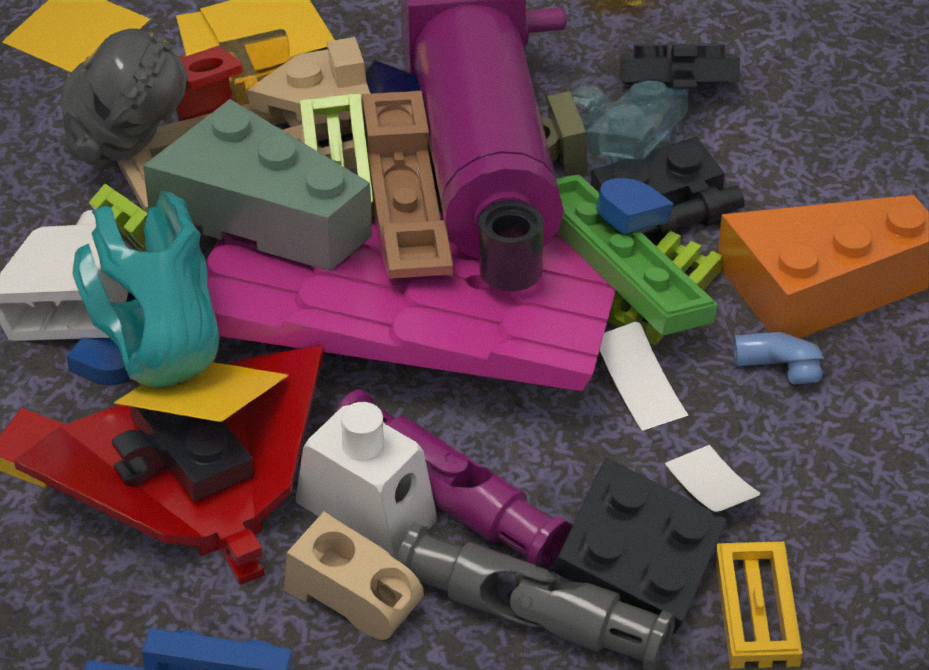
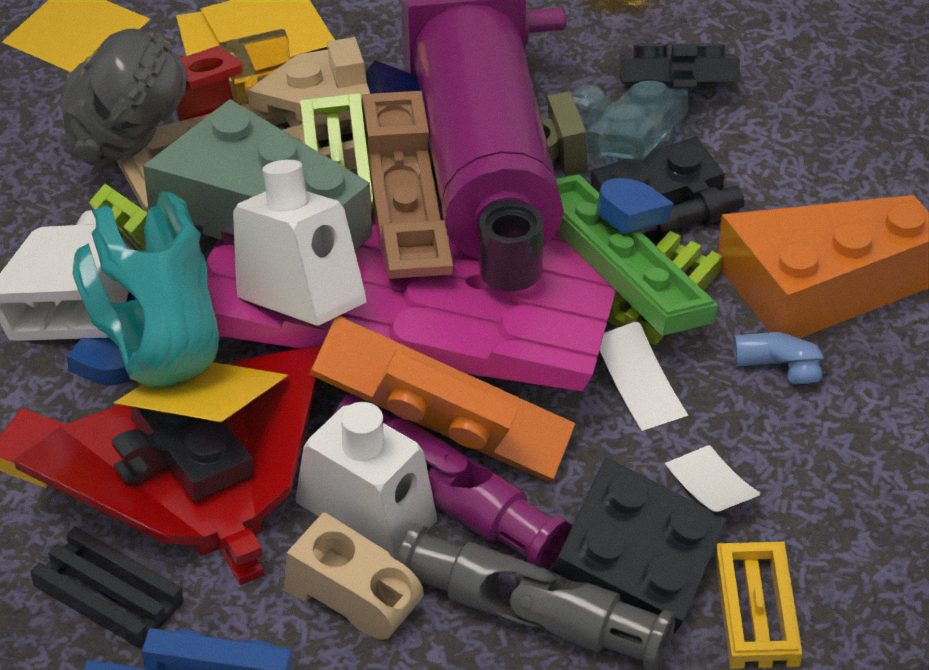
none -> black tile [30,526,184,649]
none -> white torso [233,160,367,326]
none -> orange bracket [309,316,575,483]

